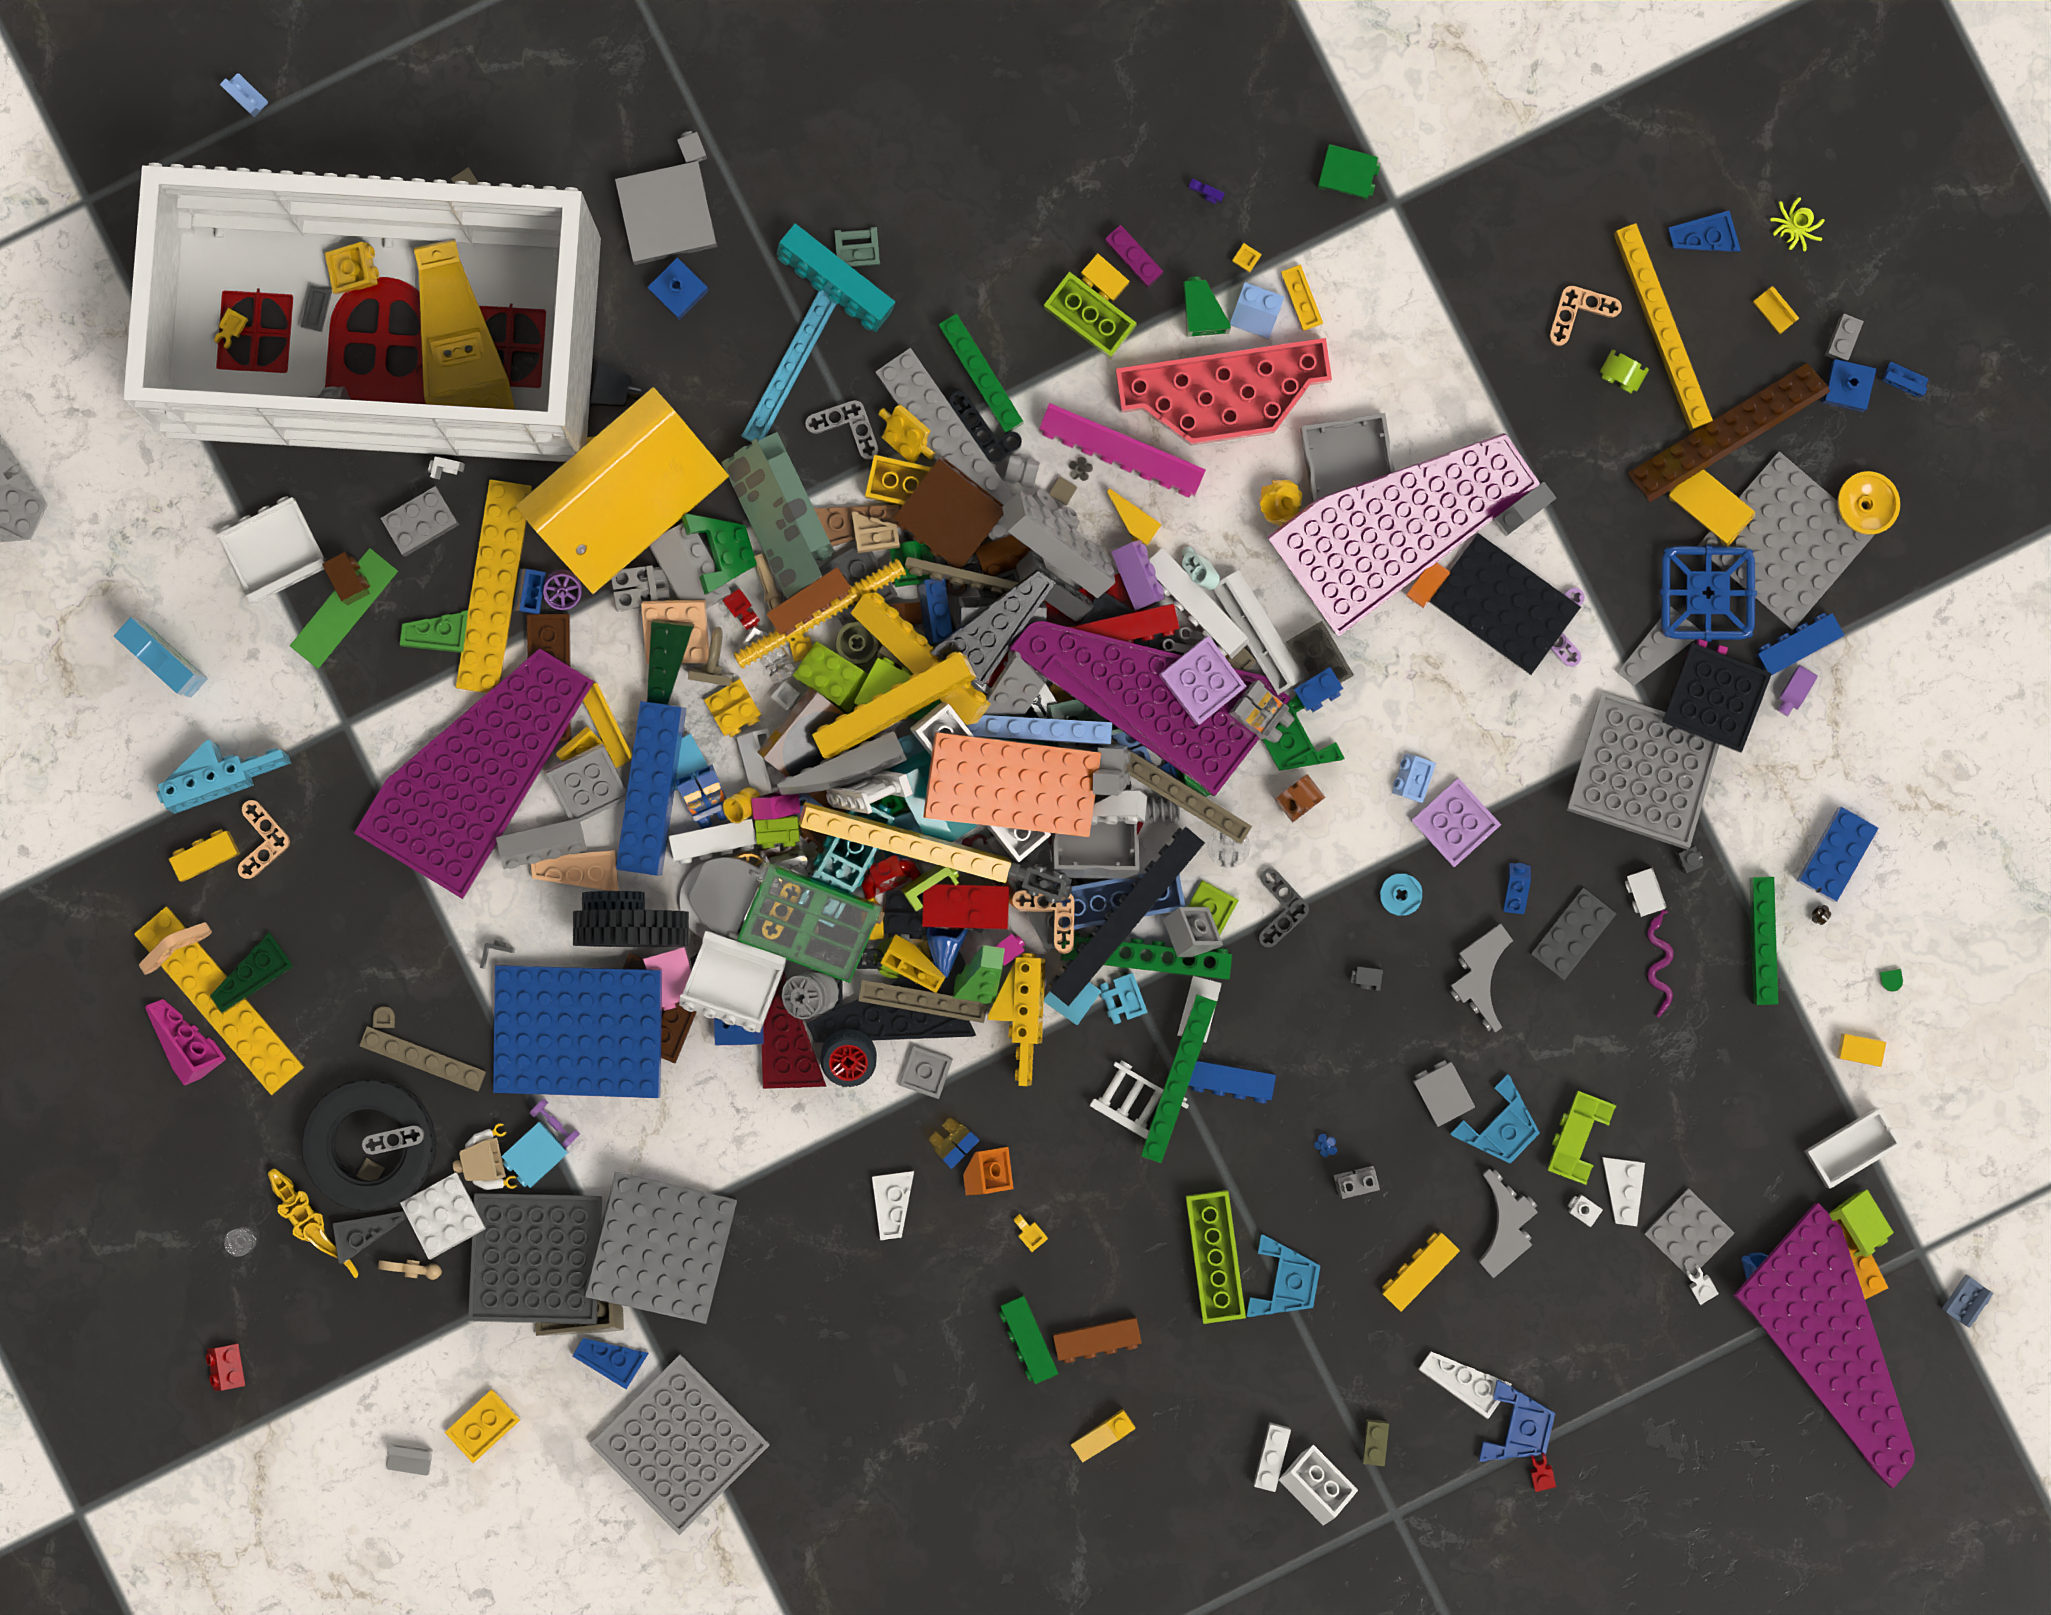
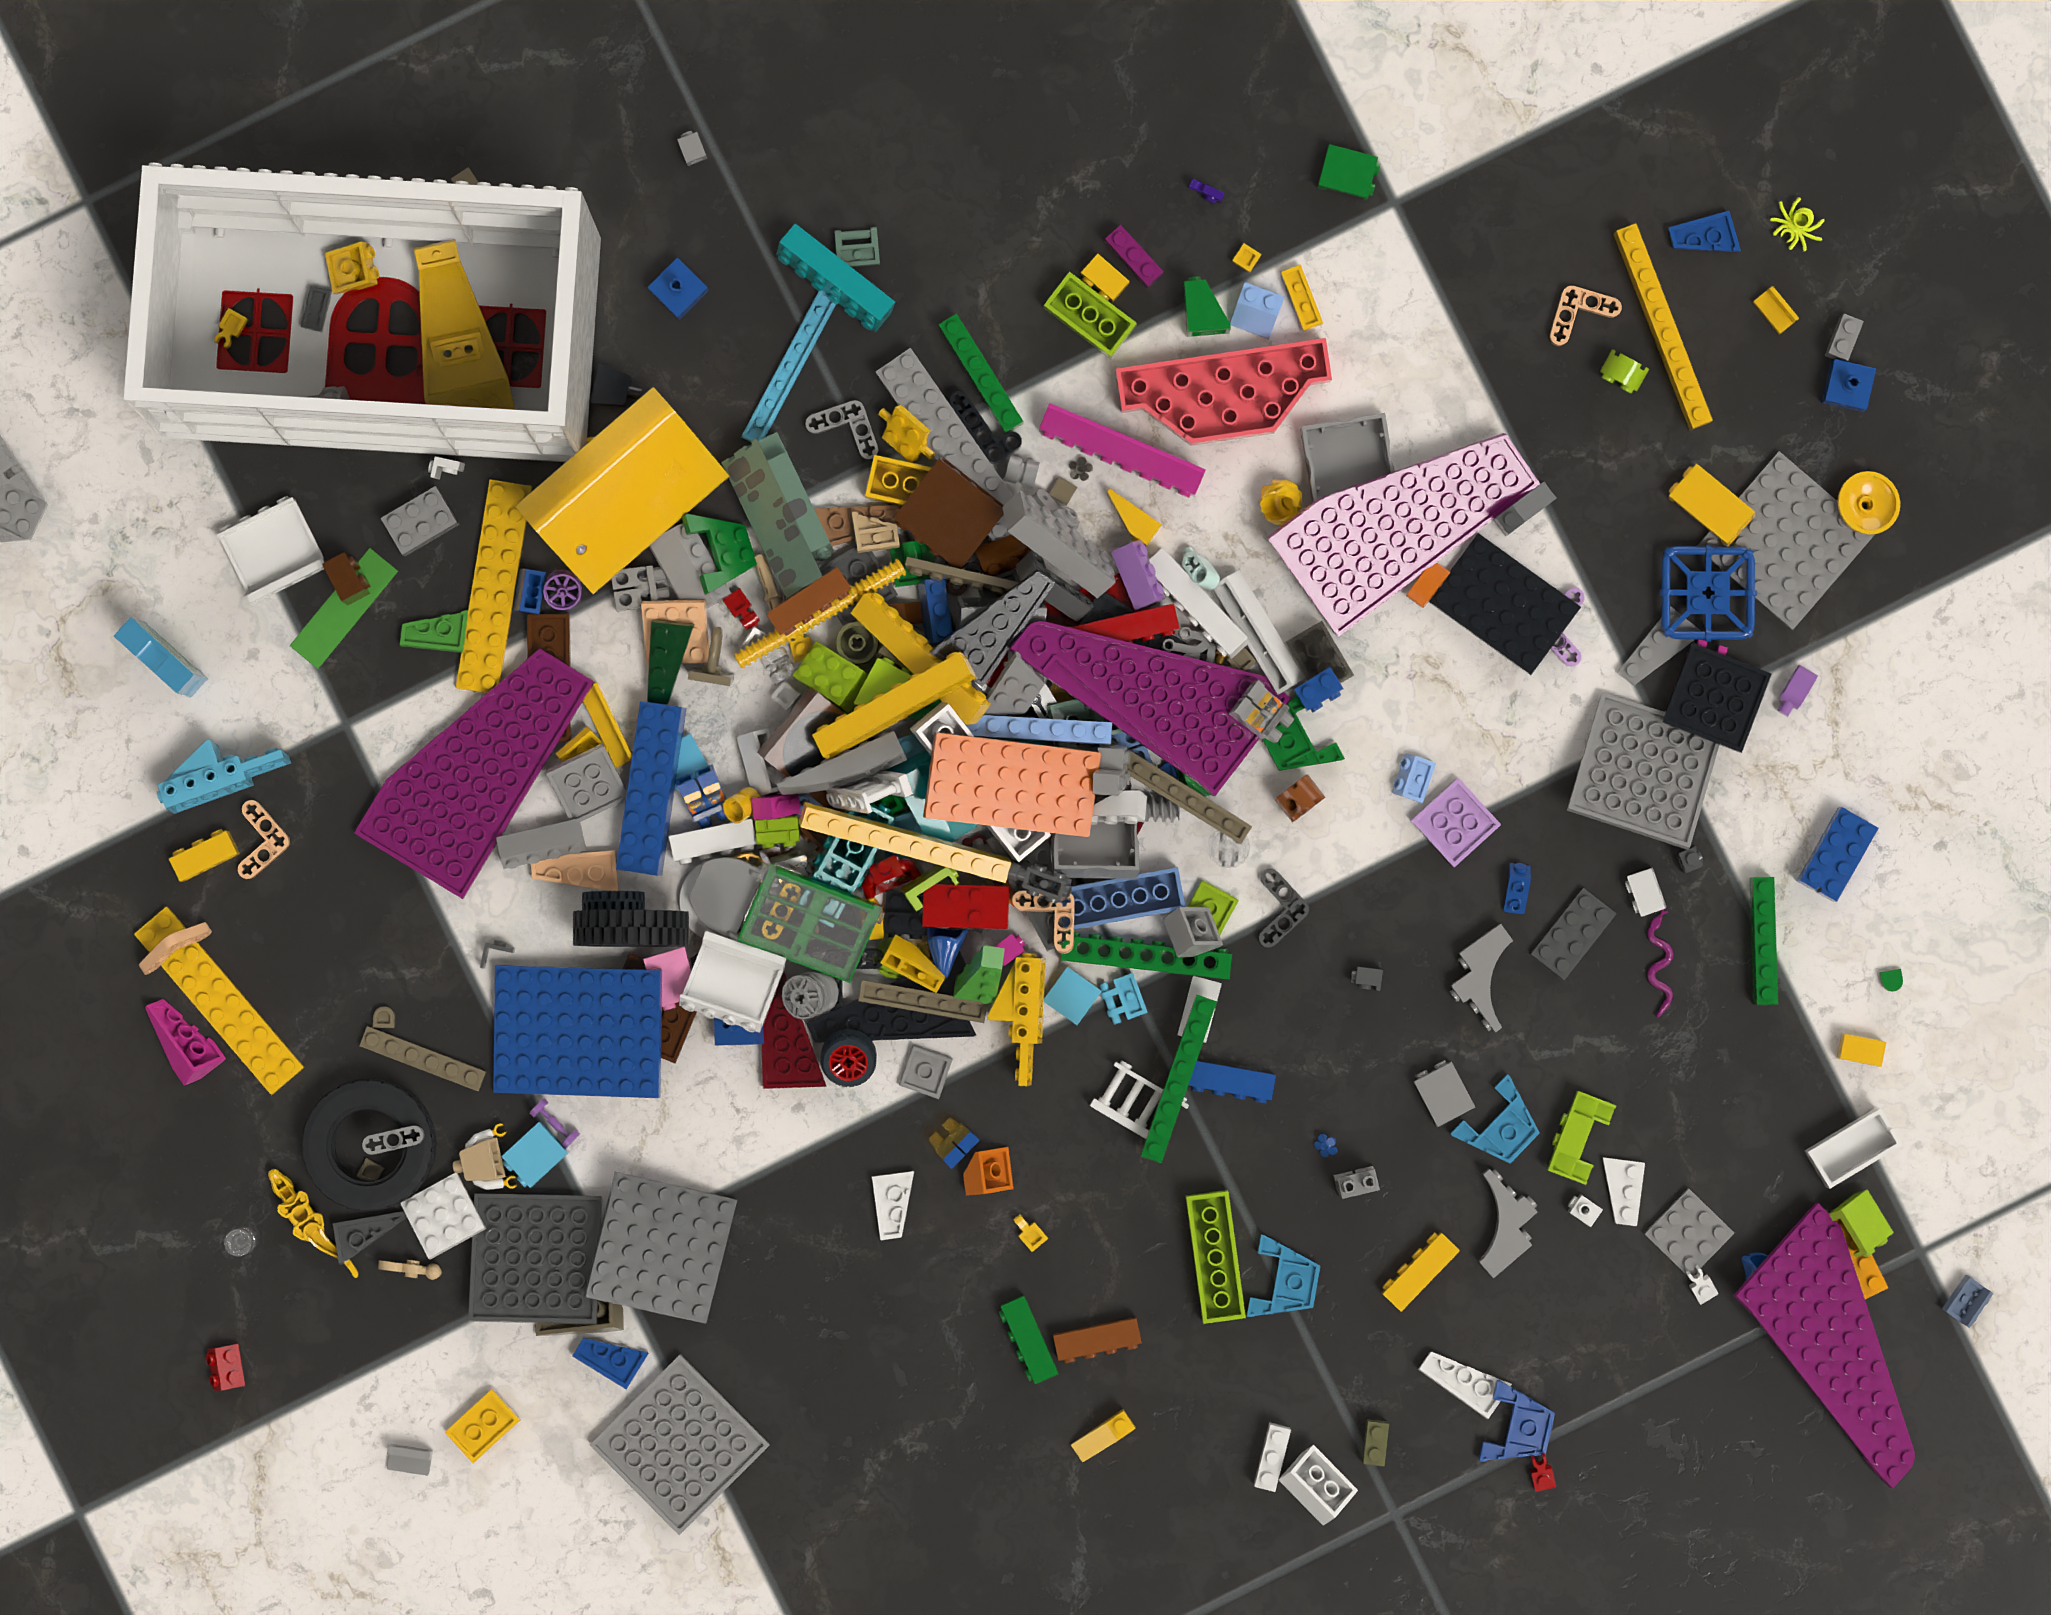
dark green wing [210,932,293,1014] -> none
light blue bracket [220,74,268,118] -> none
light grey tile [615,161,717,265] -> none
yellow plate [704,679,762,738] -> none
black brick [1049,826,1205,1007] -> none
lavender plate [1159,636,1247,726] -> none
medium azure plate [1380,874,1422,916] -> none
reddish brown plate [1628,363,1830,502] -> none
blue brick [1755,612,1845,676] -> none
dark brown plate [1812,905,1831,925] -> none
blue bracket [1881,362,1928,398] -> none

